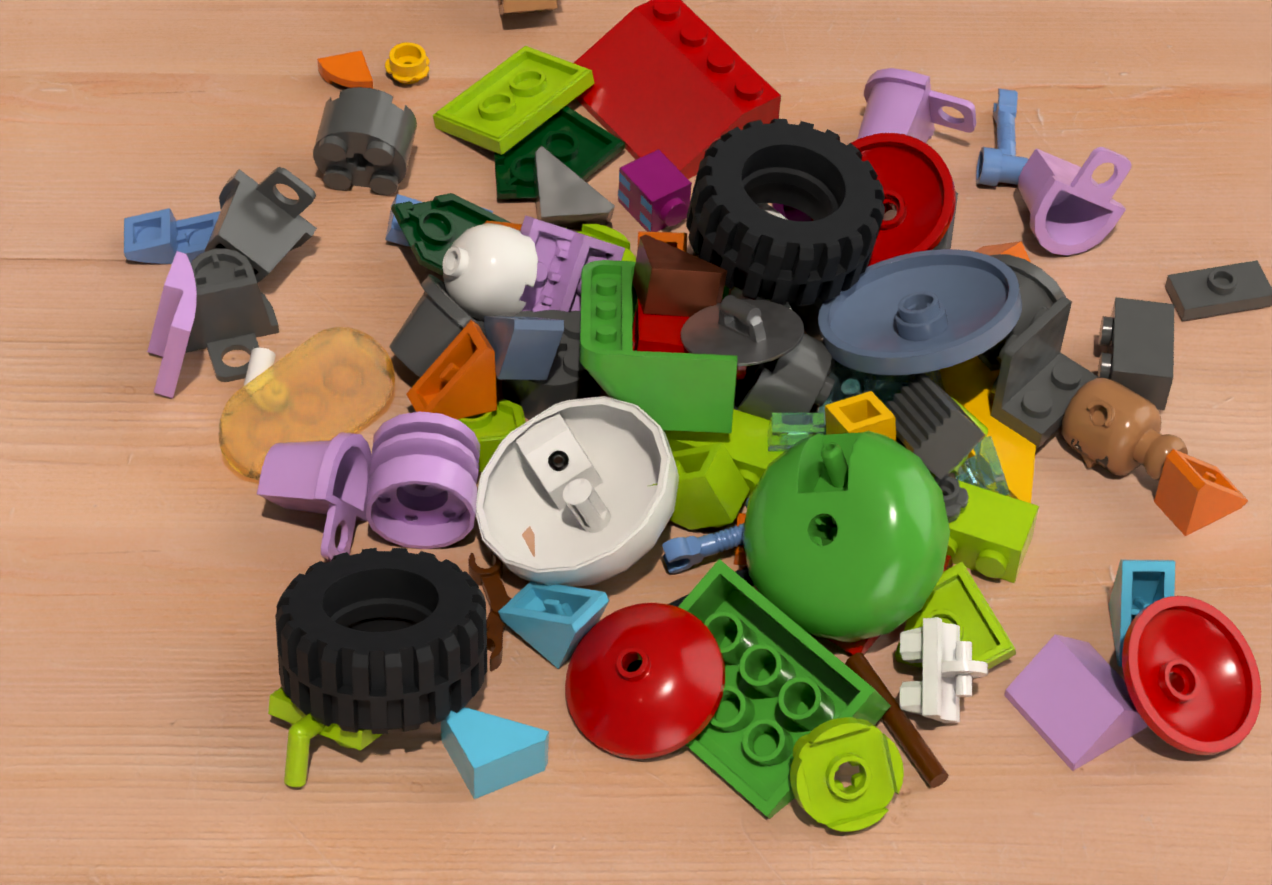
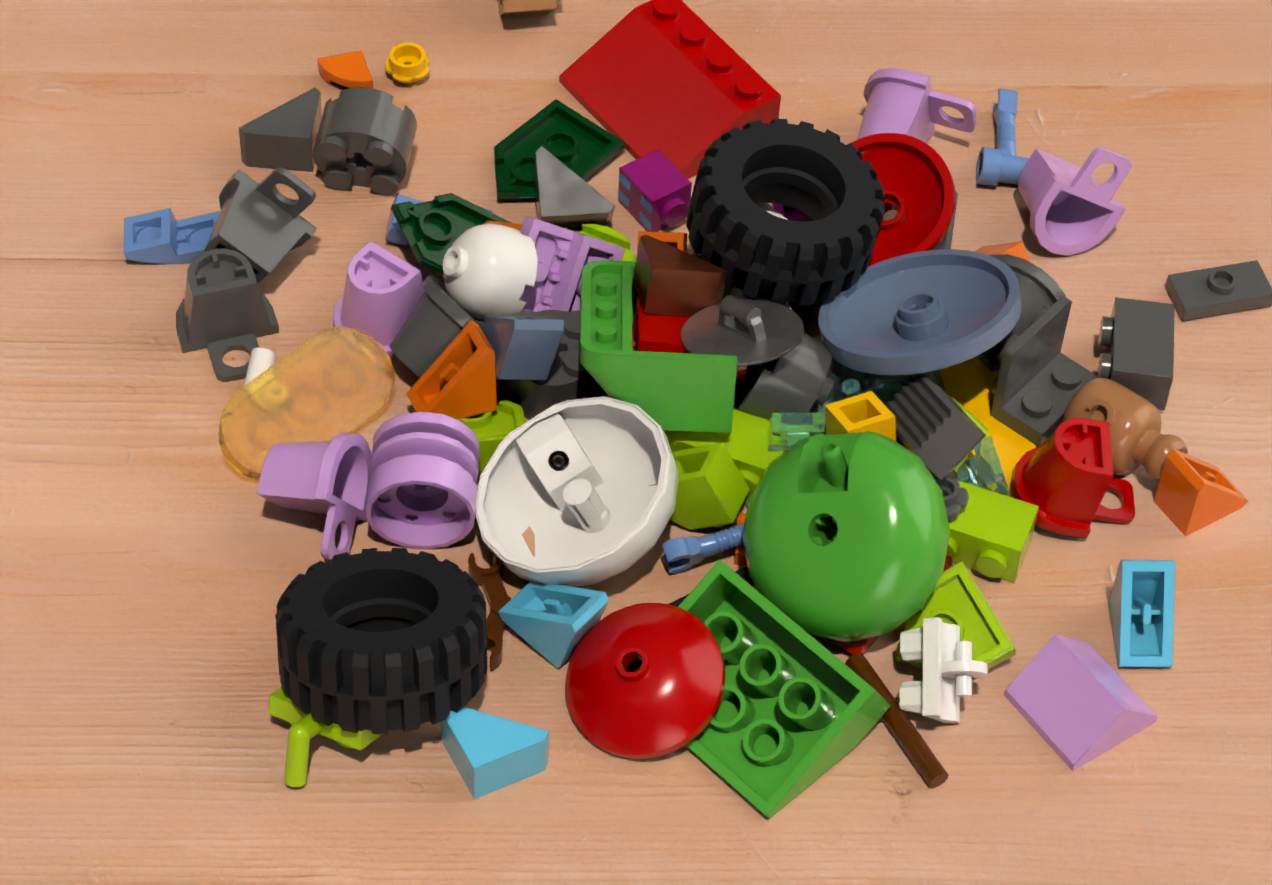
lavender slope [147,251,197,398] -> none
lime tile [433,46,594,155] -> none
lime plate [790,717,904,832] -> none
red dish [1122,596,1261,755] -> none
none -> dark grey slope [239,87,322,172]
none -> lavender container [333,241,428,360]
none -> red container [1010,418,1135,538]

